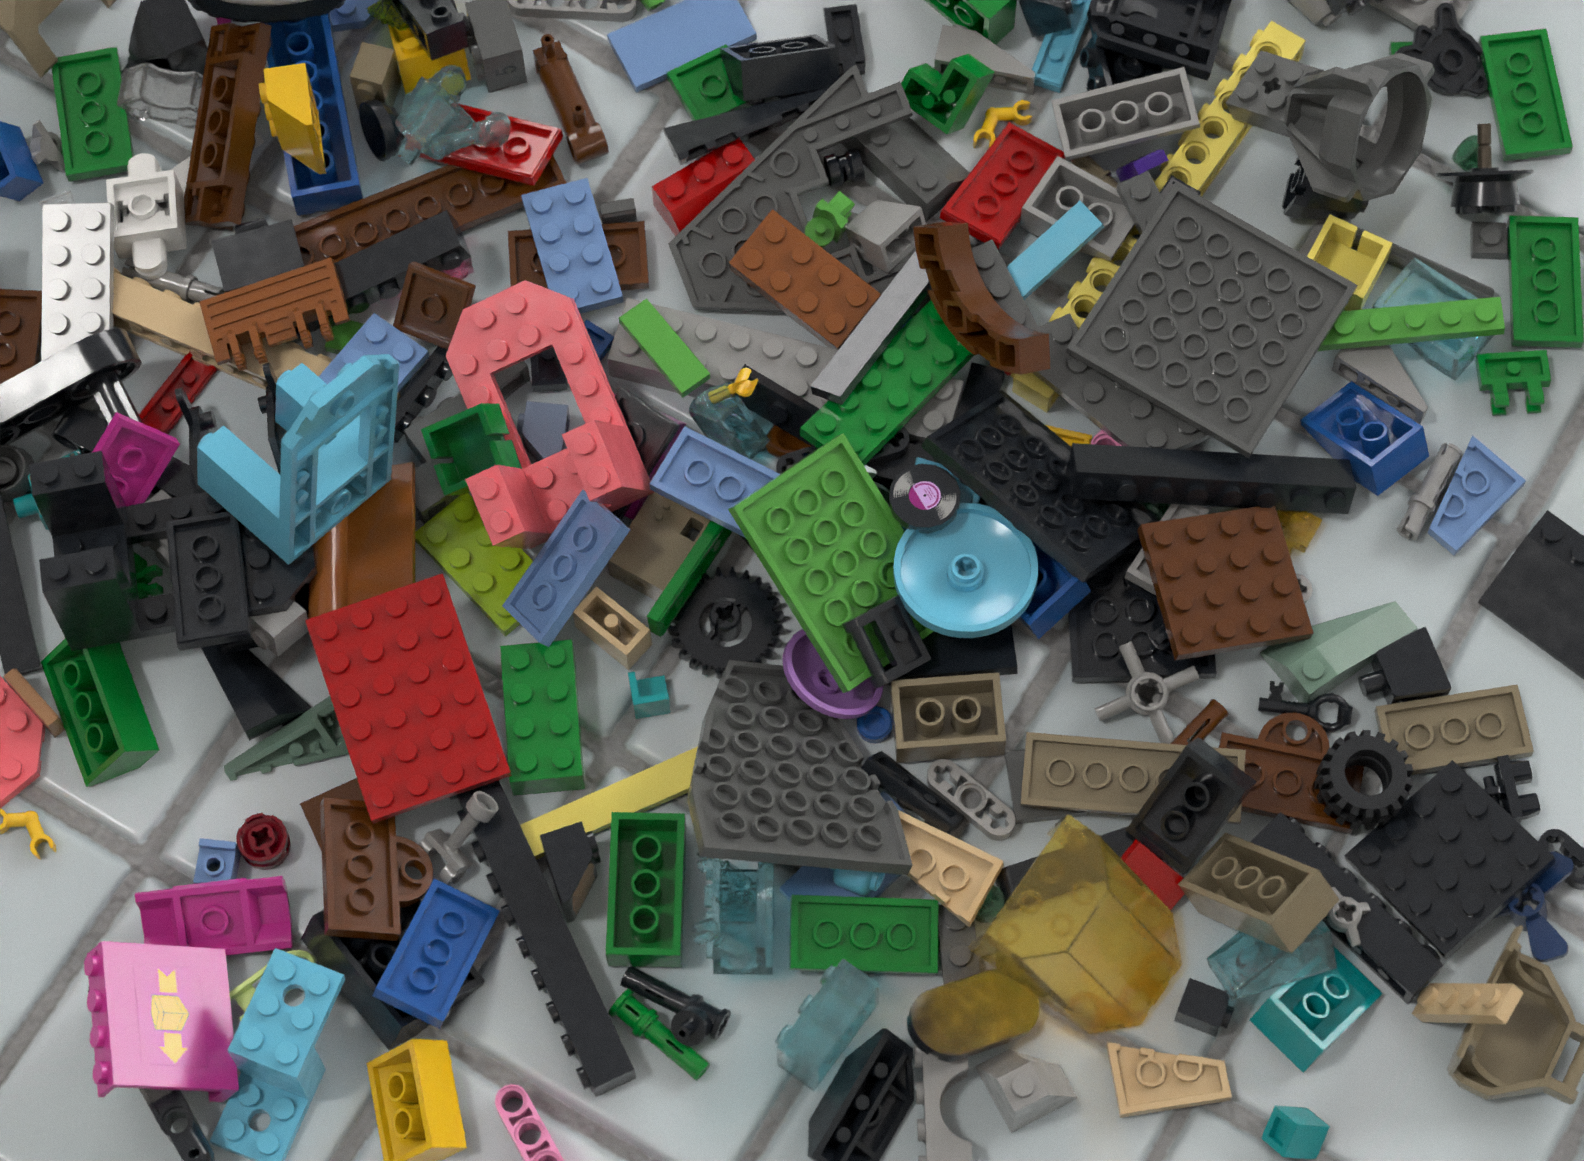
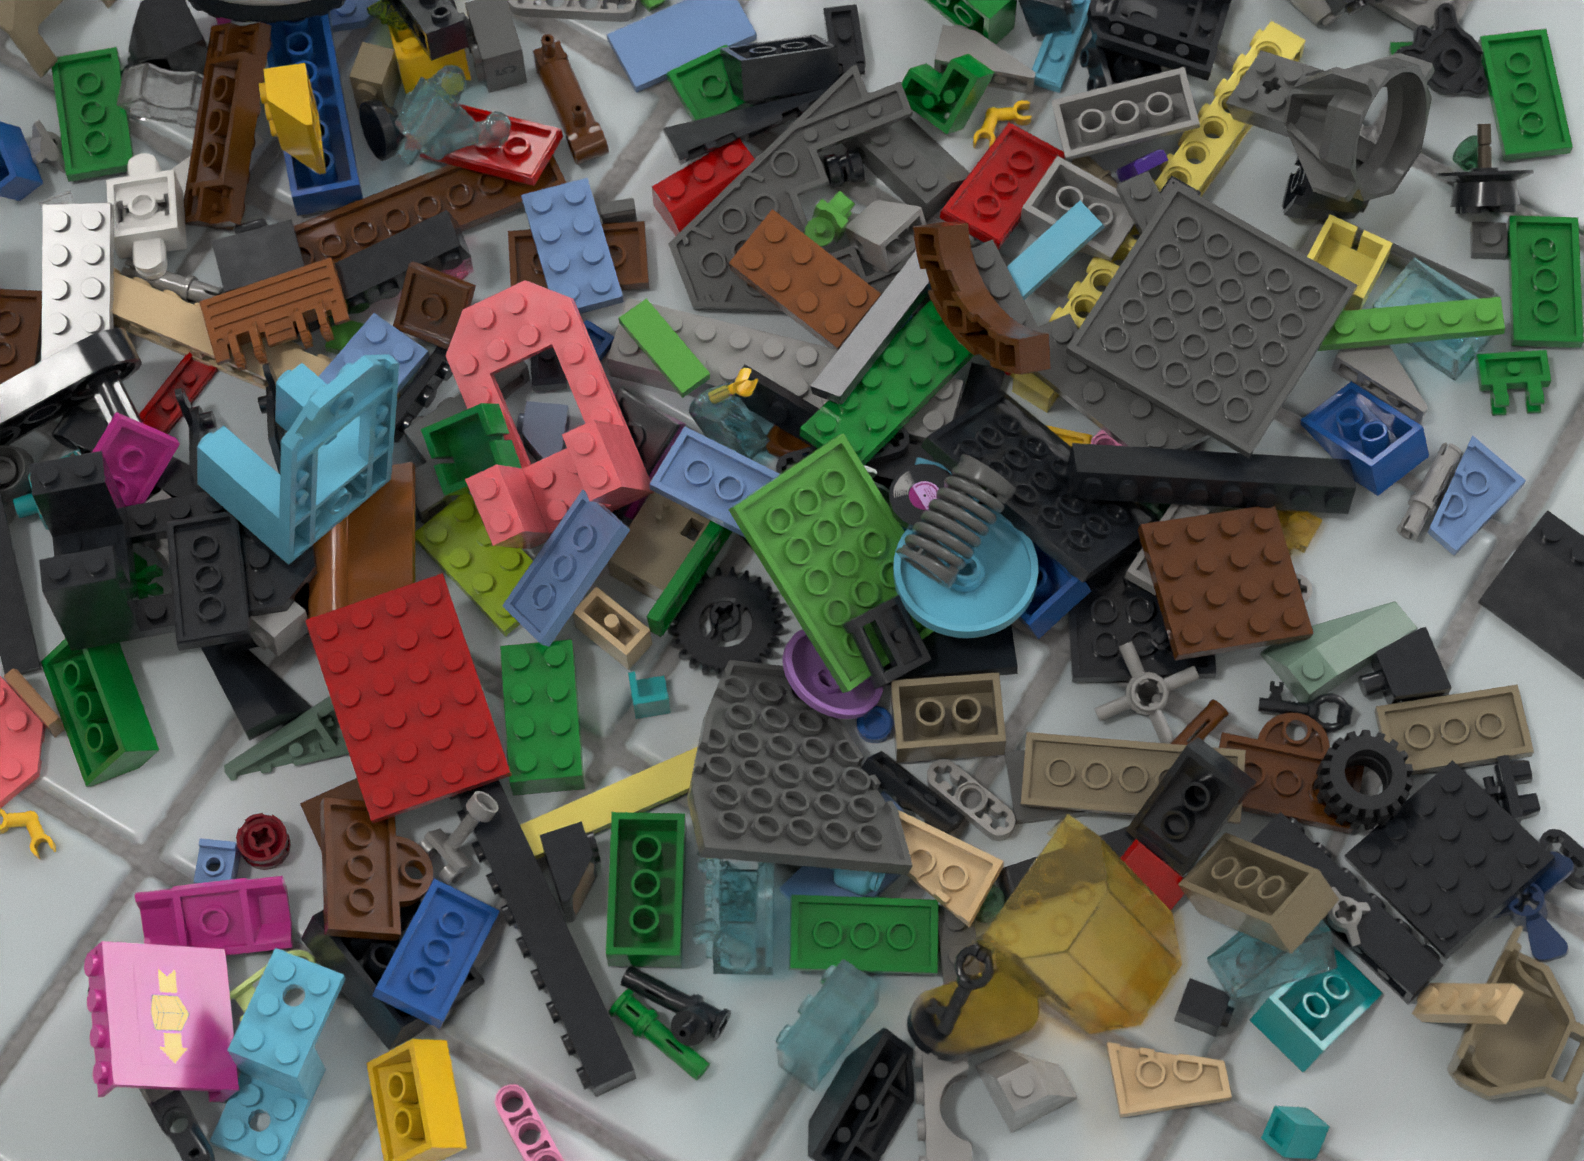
none -> dark grey piece [896,454,1016,589]
none -> black piece [925,942,994,1035]

